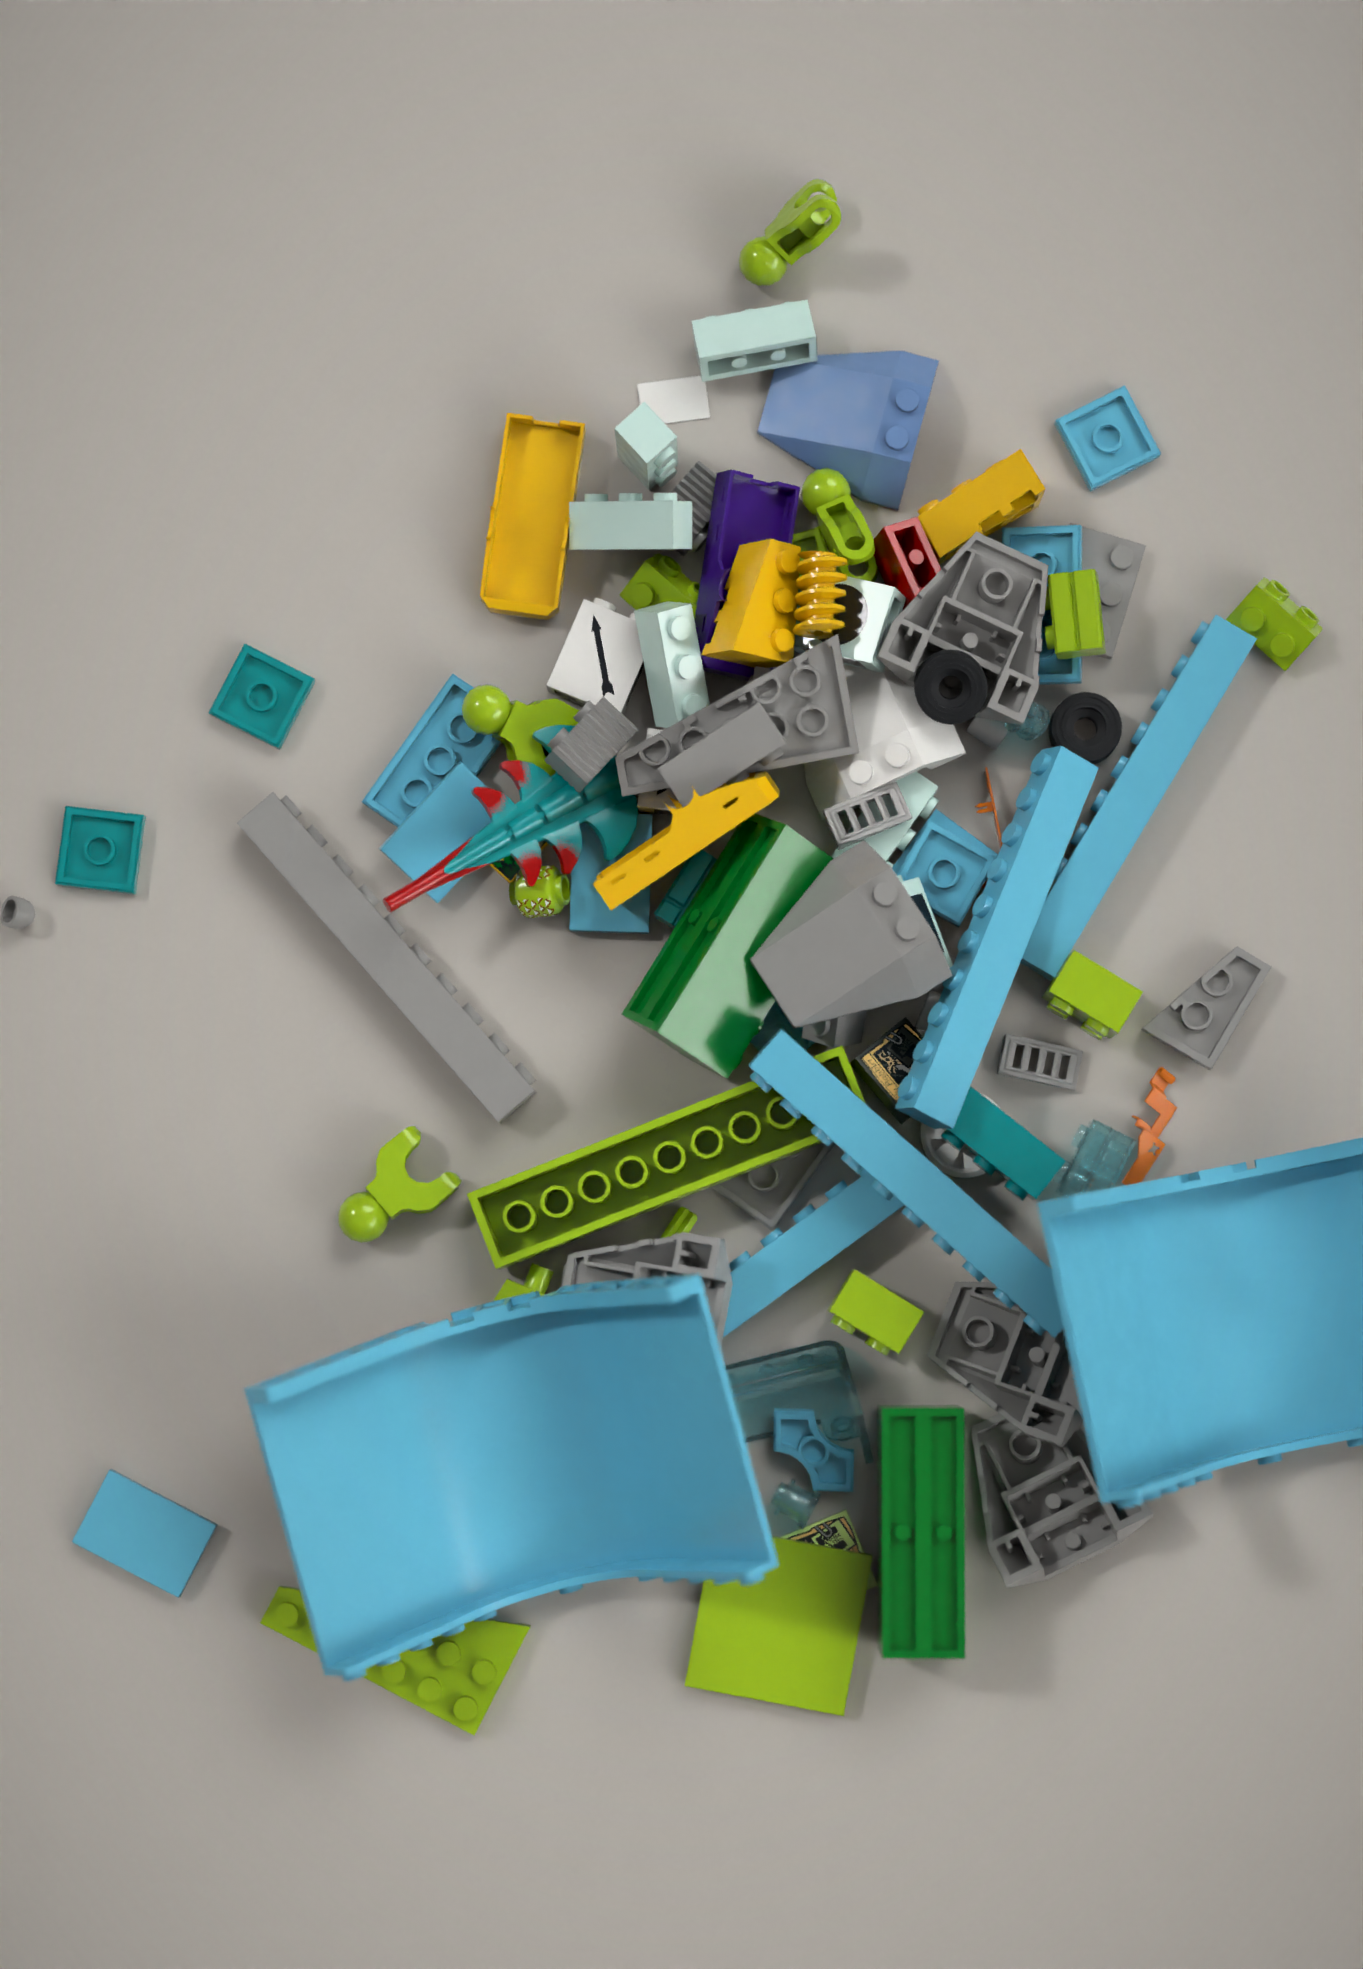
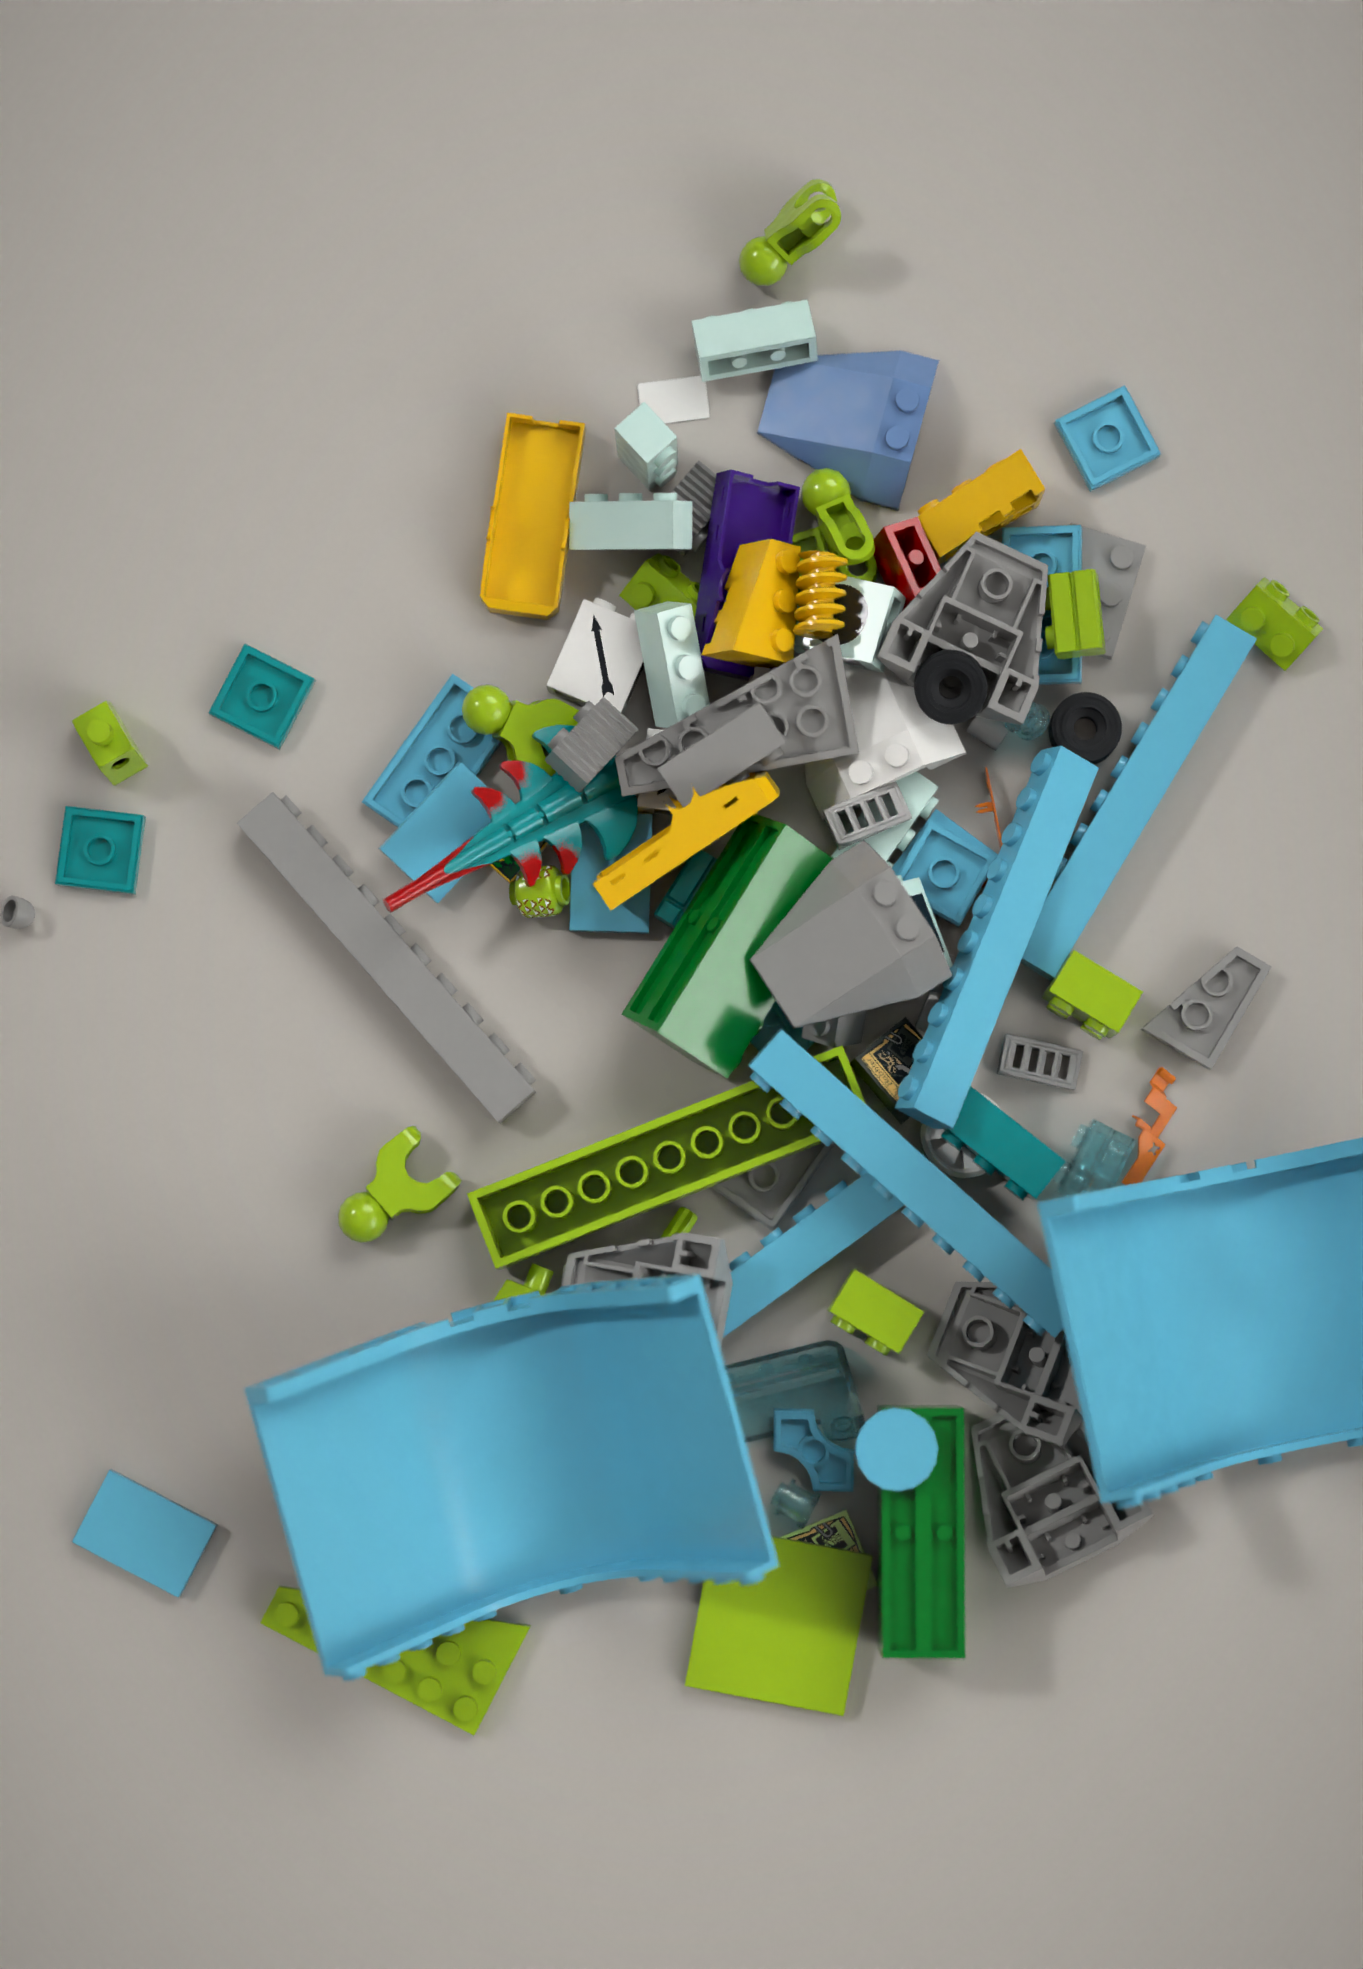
none -> lime torso [72,701,148,786]
none -> medium azure tile [855,1408,938,1491]

